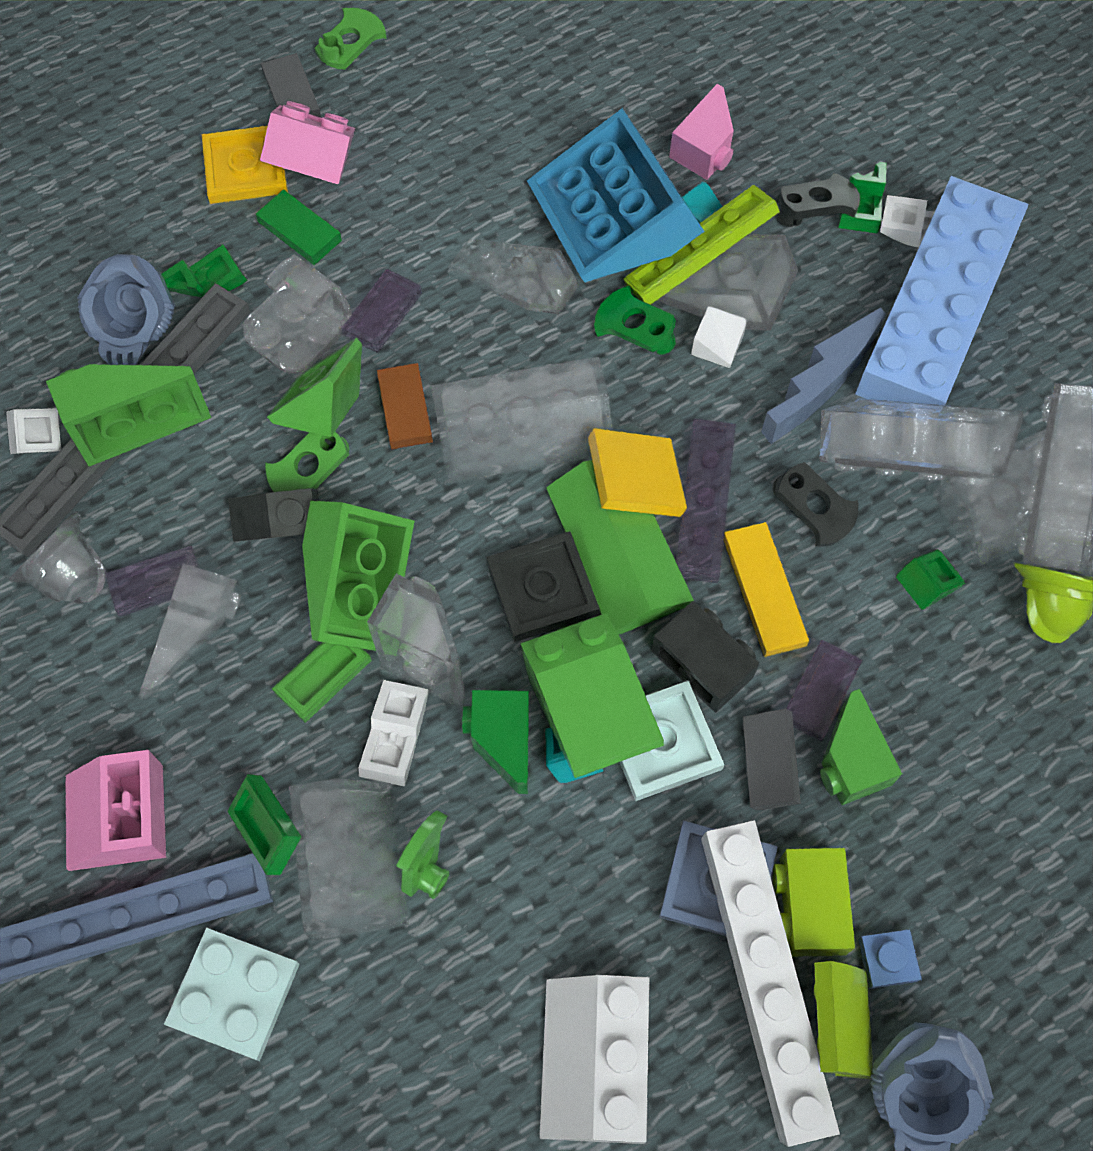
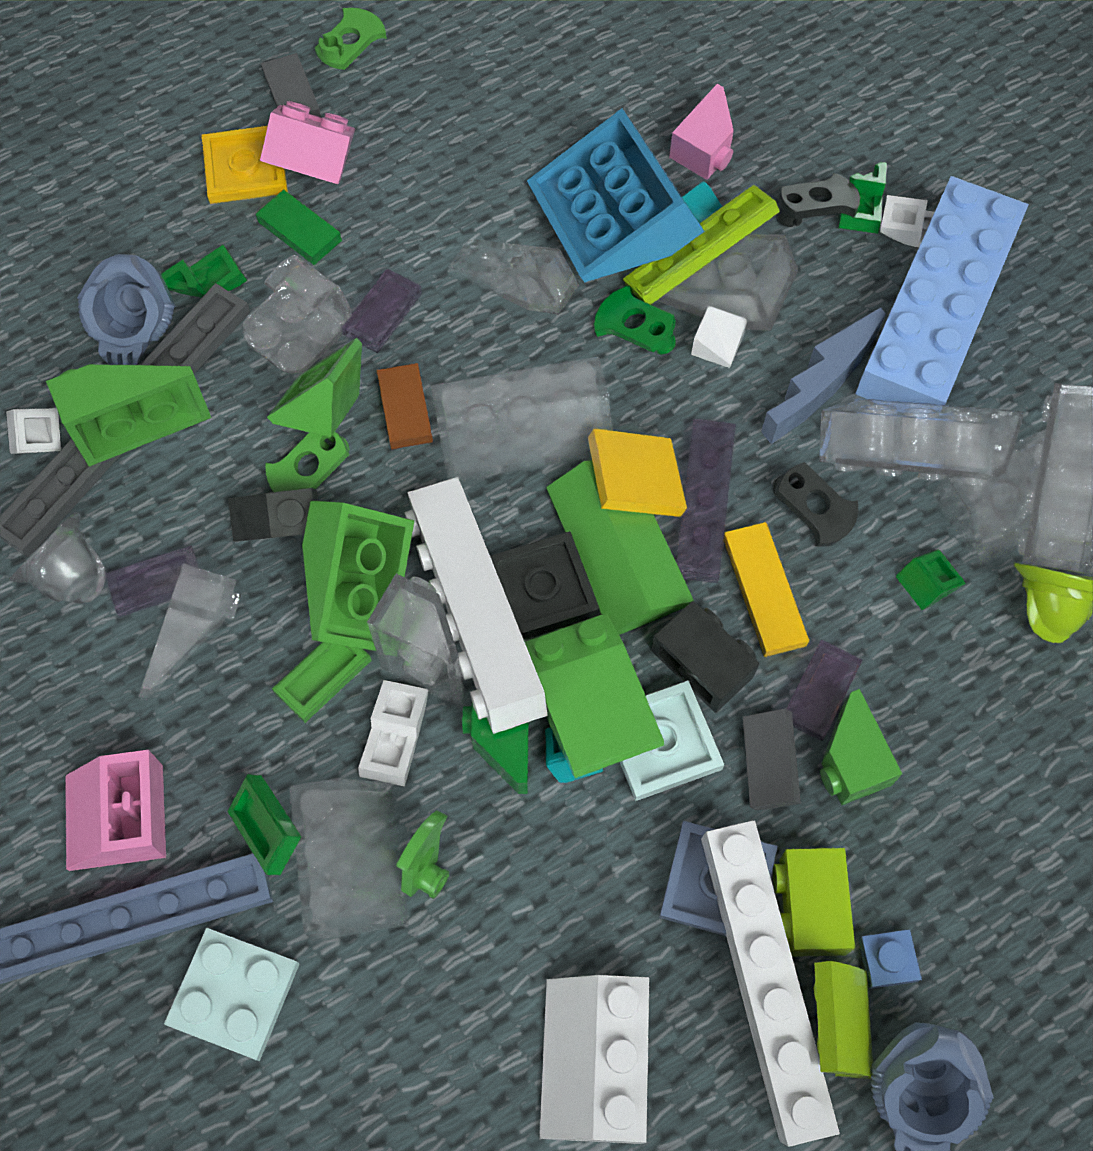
none -> white brick [404,477,547,734]

